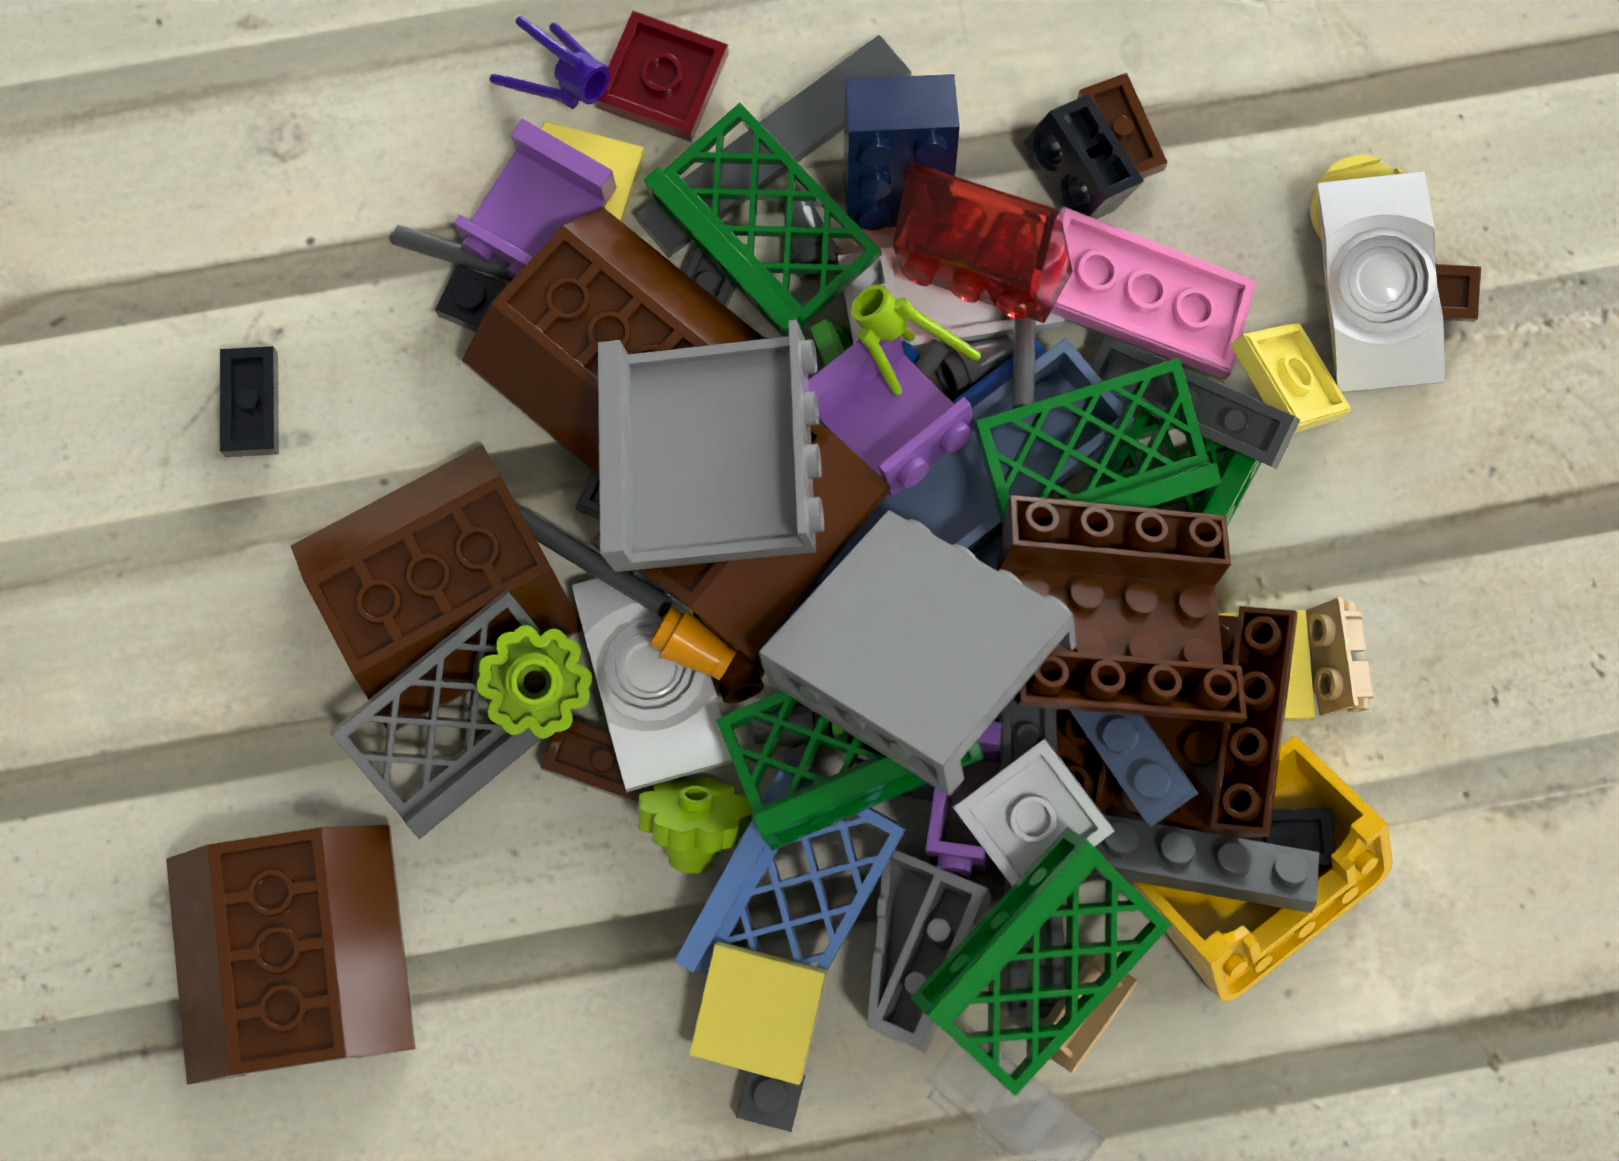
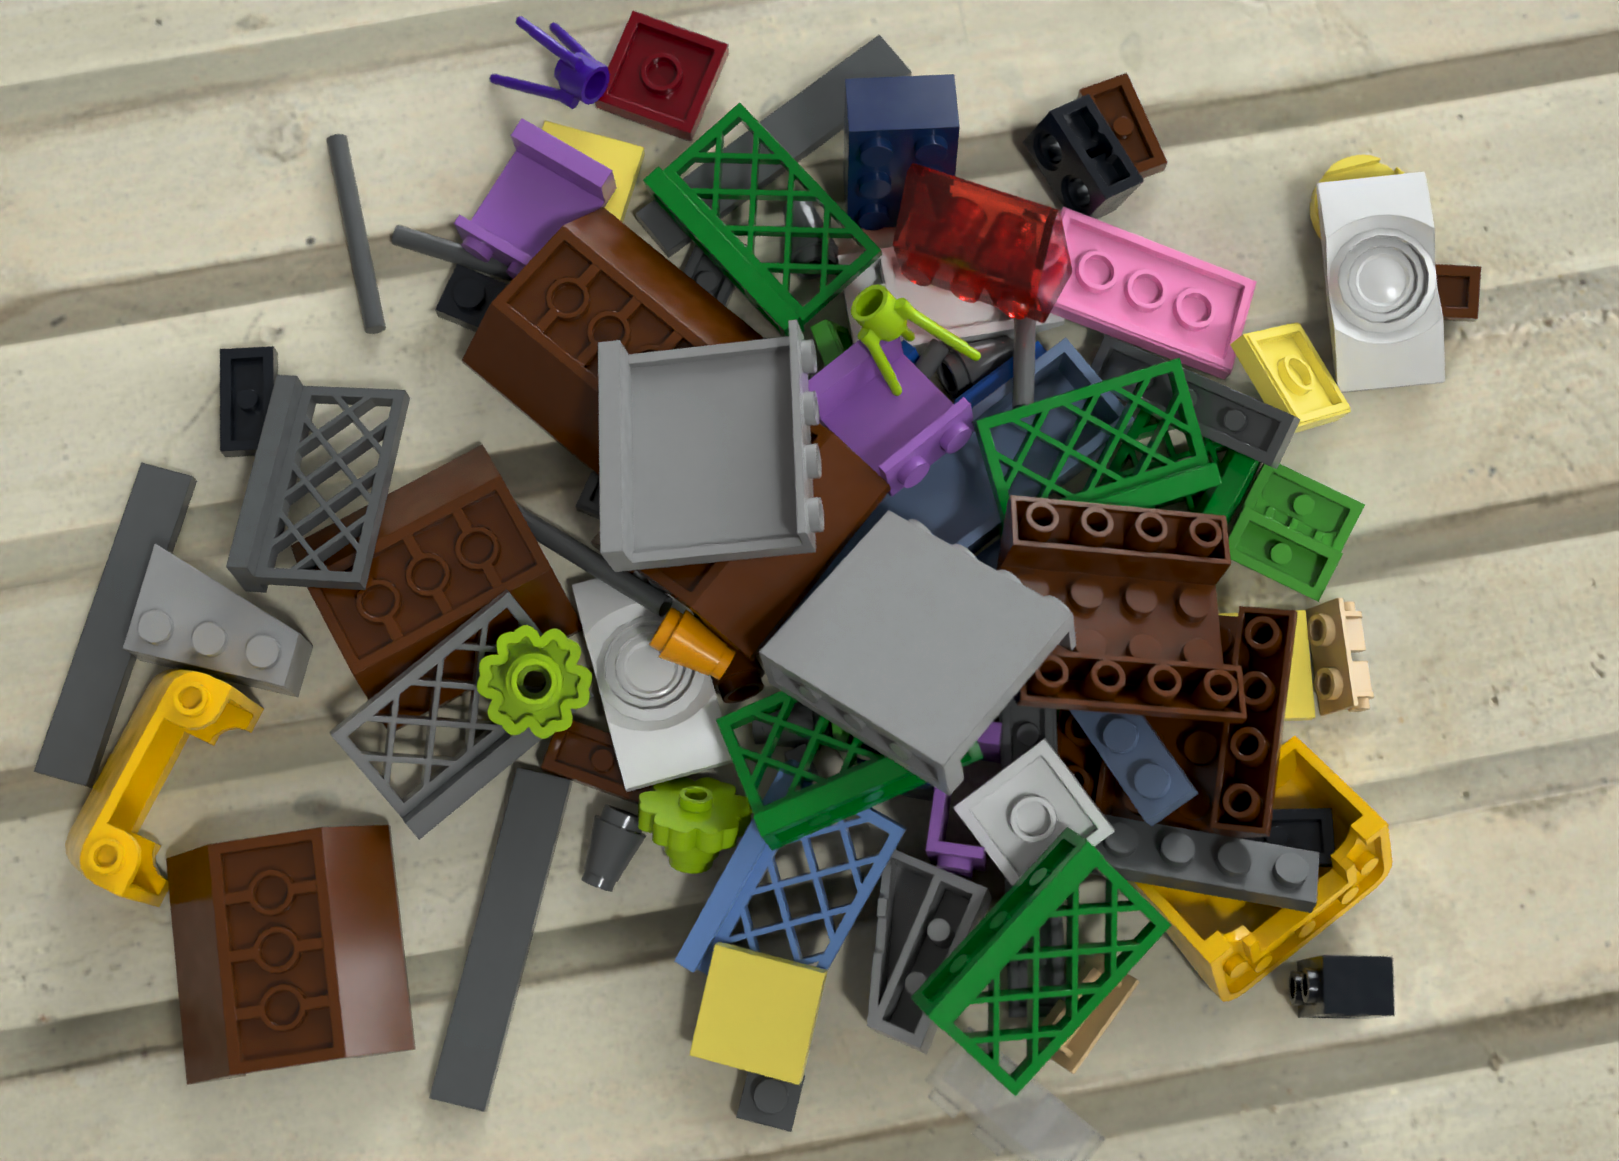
none -> dark grey tile [34,463,197,788]
none -> yellow windscreen [65,668,264,907]
none -> light grey wedge [123,544,313,697]
none -> dark grey fence [226,375,410,593]
none -> dark grey bar [326,134,386,334]
none -> dark grey tile [429,767,573,1112]
none -> dark grey cone [581,804,646,892]
none -> bright green slope [1228,463,1365,602]
none -> black brick [1289,955,1395,1019]

